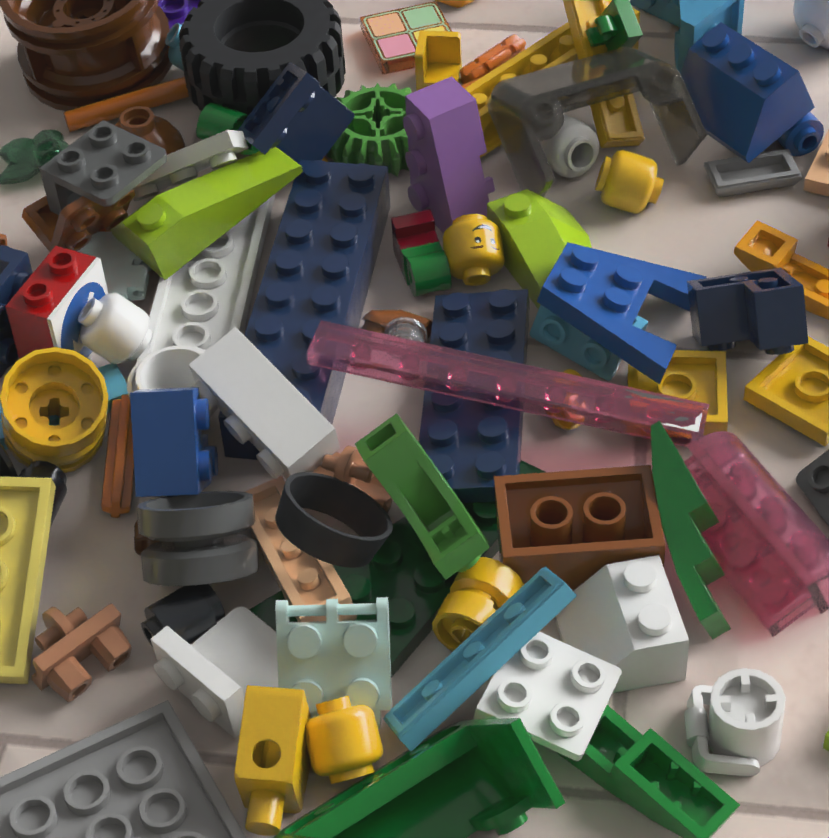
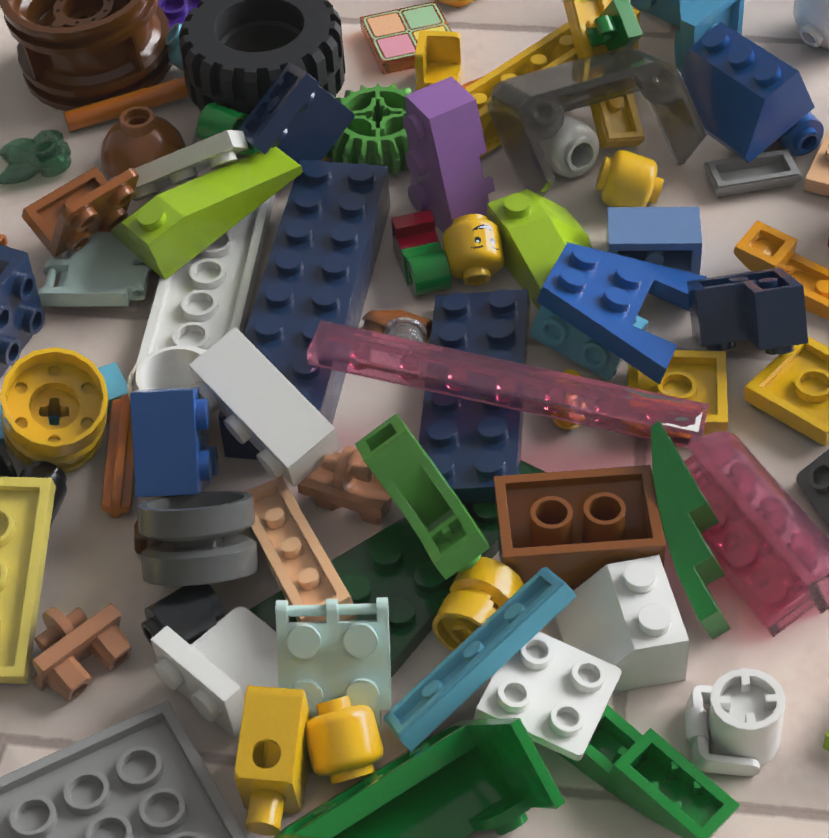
red piece [5,246,108,360] -> none
dark grey bracket [39,120,167,215] -> none
white head [78,293,152,364] -> none
black tyre [275,472,393,568] -> none
orange axle [460,34,526,84] -> none
none -> medium blue brick [606,207,702,275]

